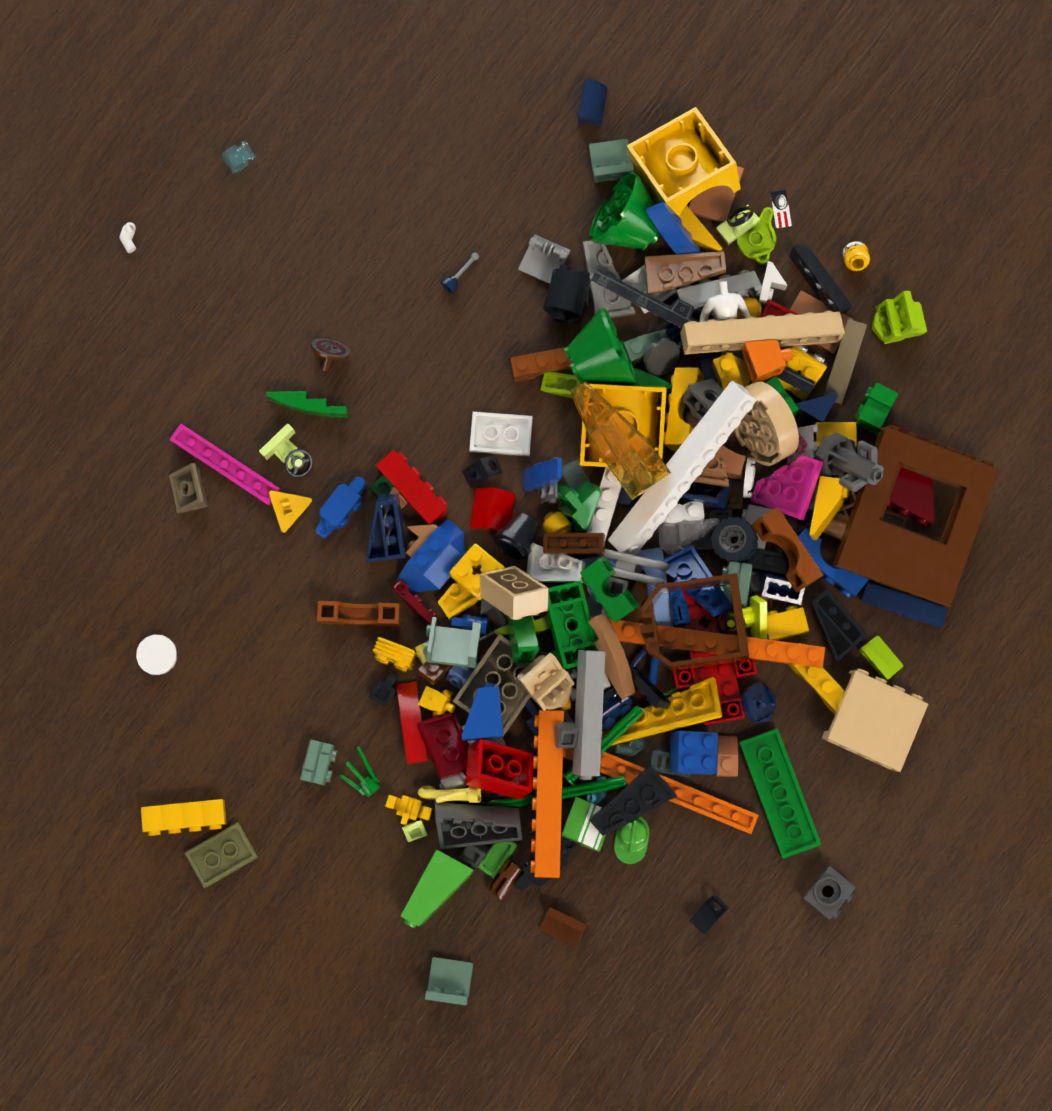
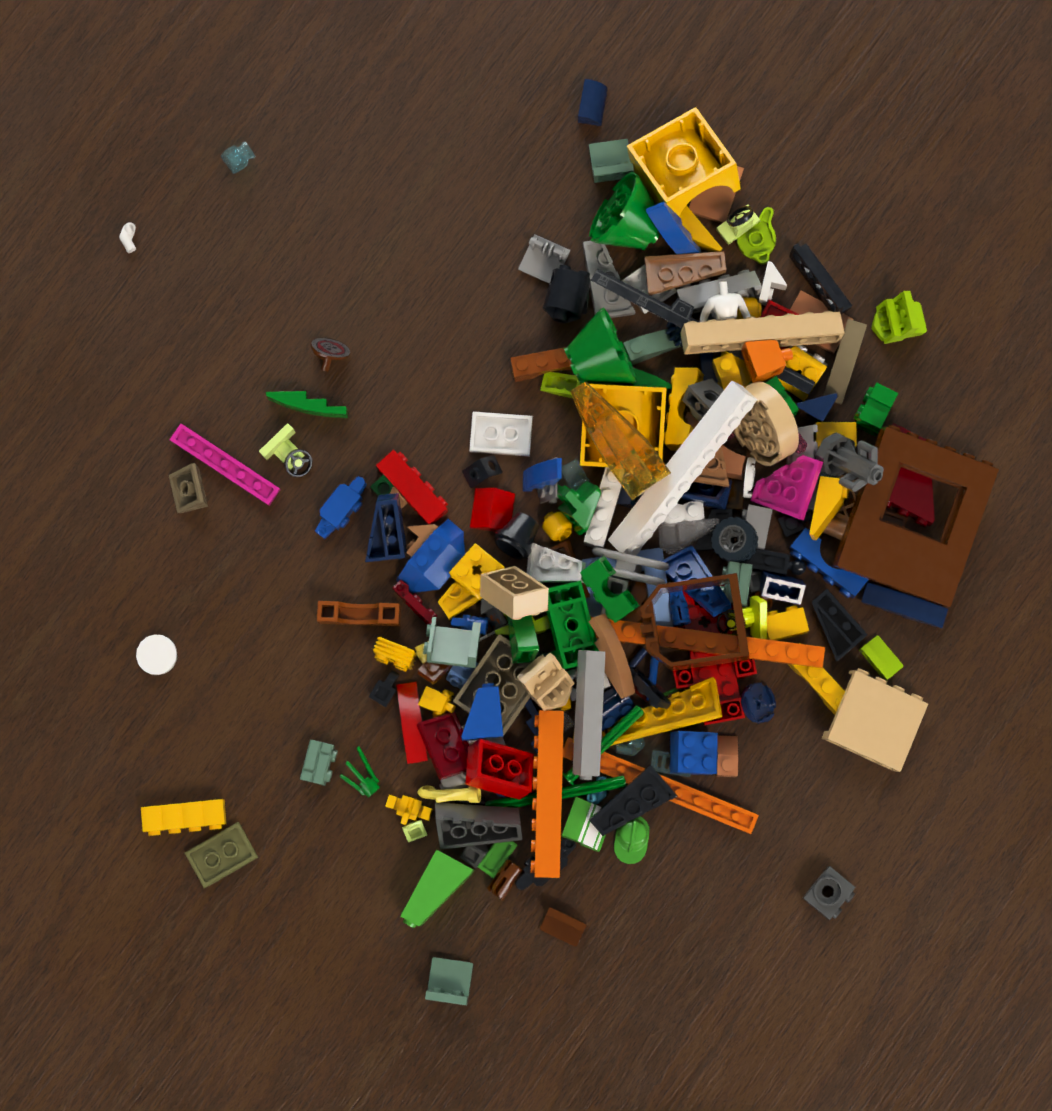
yellow piece [269,490,312,533] -> none
hinge [441,253,479,293] -> none
reddish brown plate [543,533,605,554] -> none
dark grey slope [555,722,579,748] -> none
dark grey tile [643,338,680,377] -> none
black bracket [689,894,729,934] -> none
green plate [739,728,821,859] -> none
dark orange arch [752,507,823,592] -> none
sticker [771,190,792,228] -> none
yellow head [843,241,870,271] -> none

